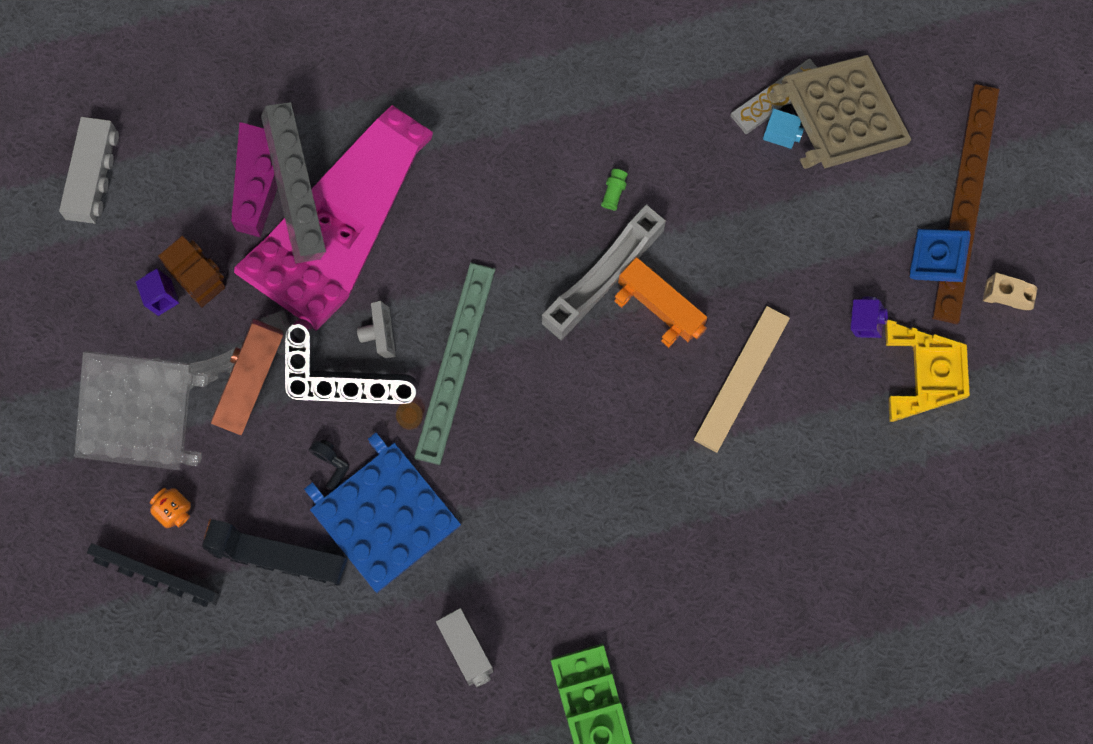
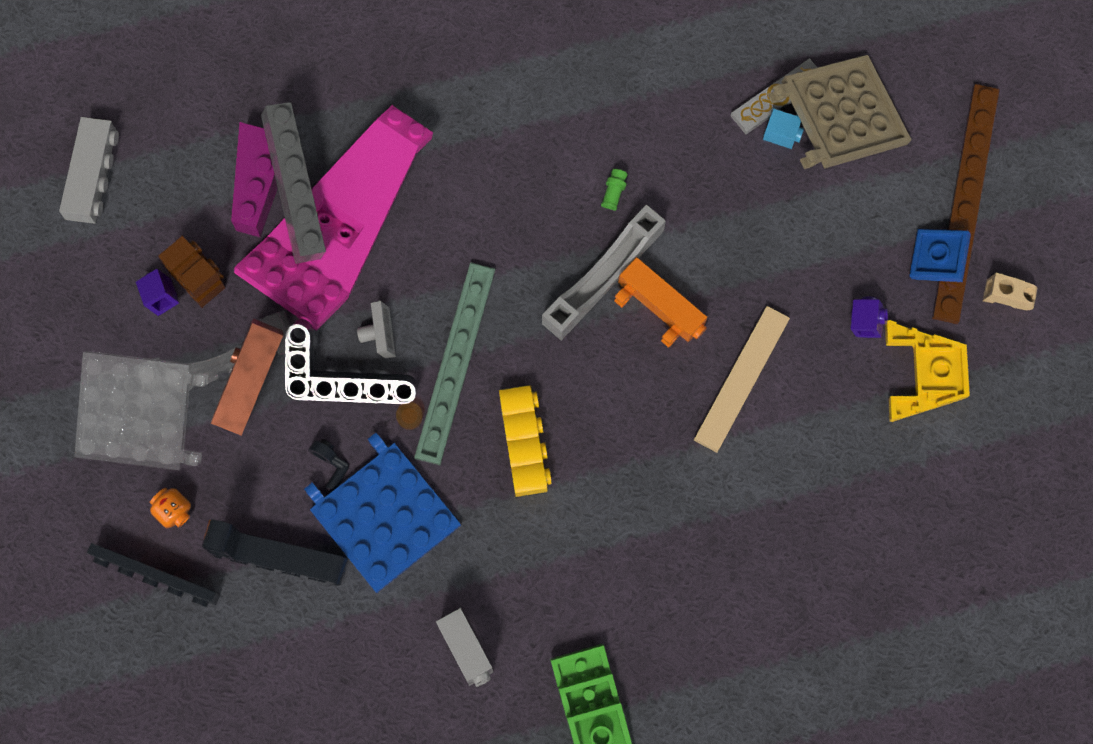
none -> yellow brick [499,386,552,497]

